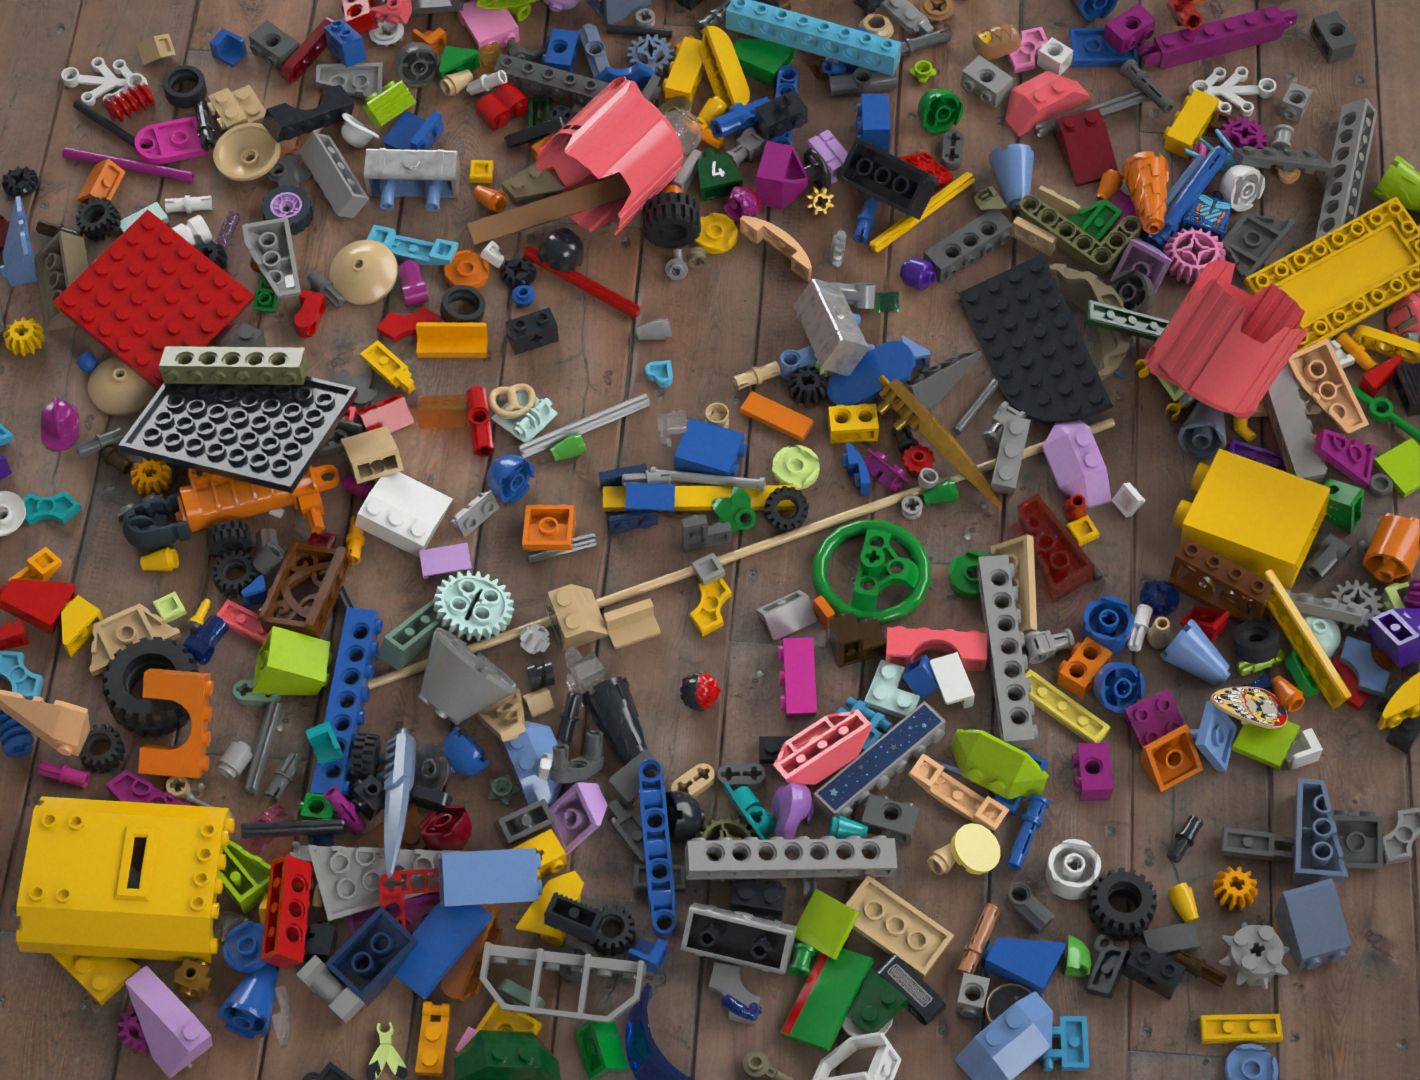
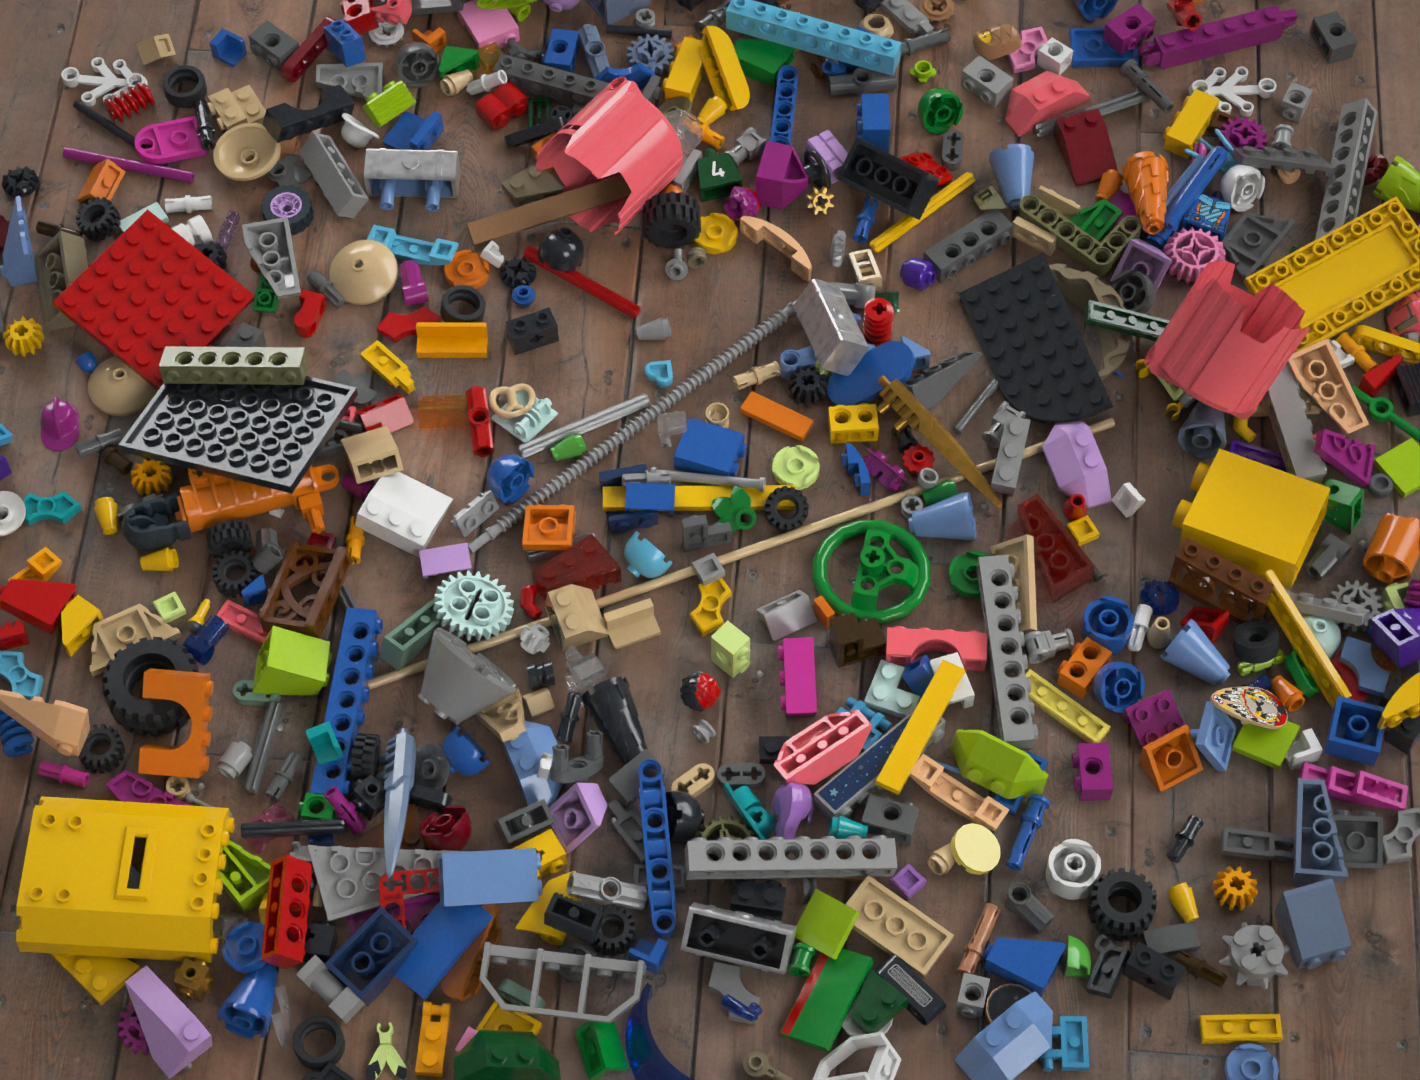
yellow tile [469,160,494,183] -> none
orange cone [473,185,507,213] -> none
sand green plate [487,774,520,805] -> none
blue piece [709,97,770,138] -> none
black brick [755,90,808,140] -> none
none -> yellow cone [93,497,118,535]
none -> black tyre [292,1016,345,1070]
none -> light grey hose [468,299,798,553]
none -> red arm [519,585,542,621]
none -> clear red wedge [532,534,622,601]
none -> light grey piece [566,872,648,910]
none -> medium azure cylinder [624,531,673,578]
none -> light grey bush [691,719,716,744]
none -> yellowish green brick [711,620,751,678]
none -> tan slope [848,249,883,292]
none -> red piece [863,298,894,348]
none -> yellow tile [876,660,966,795]
none -> medium lavender tile [890,863,927,900]
none -> medium blue cone [908,492,977,540]
none -> dark pink slope [1299,762,1408,810]
none -> blue brick [1324,696,1385,766]
none -> dark red gear [1363,154,1389,185]

